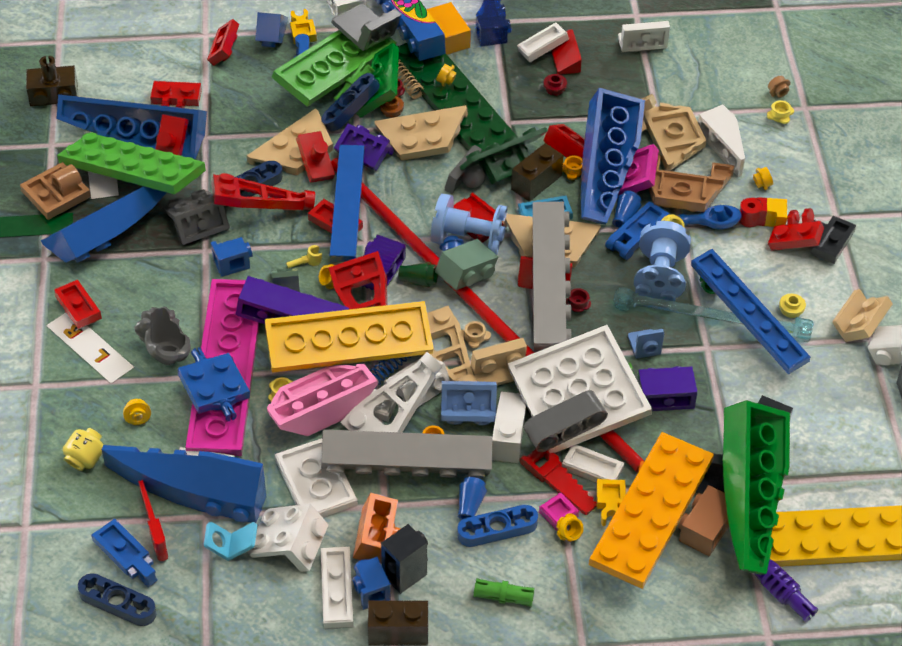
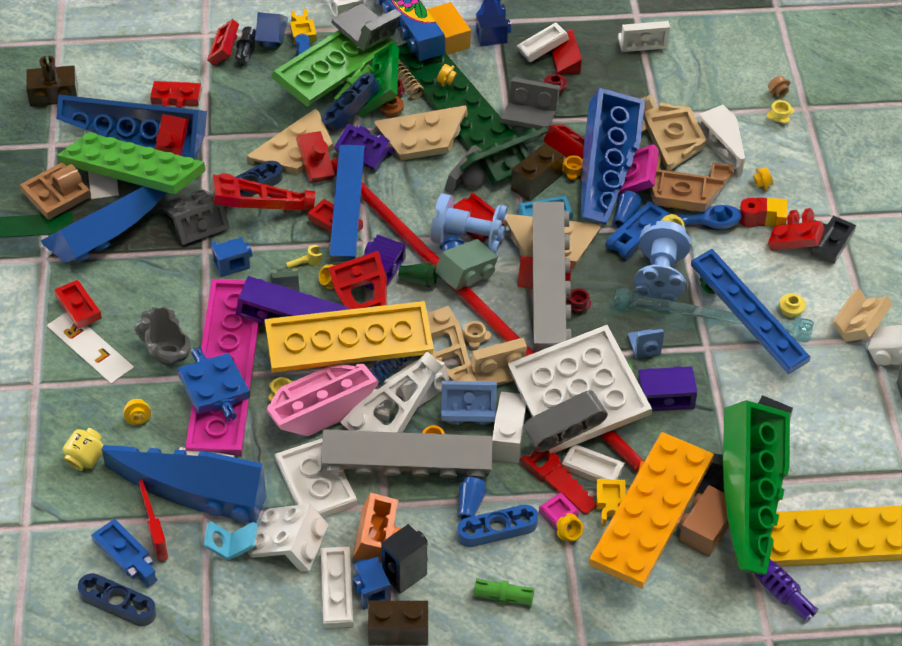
none -> black axle [235,26,256,64]
none -> dark grey bracket [500,77,560,130]

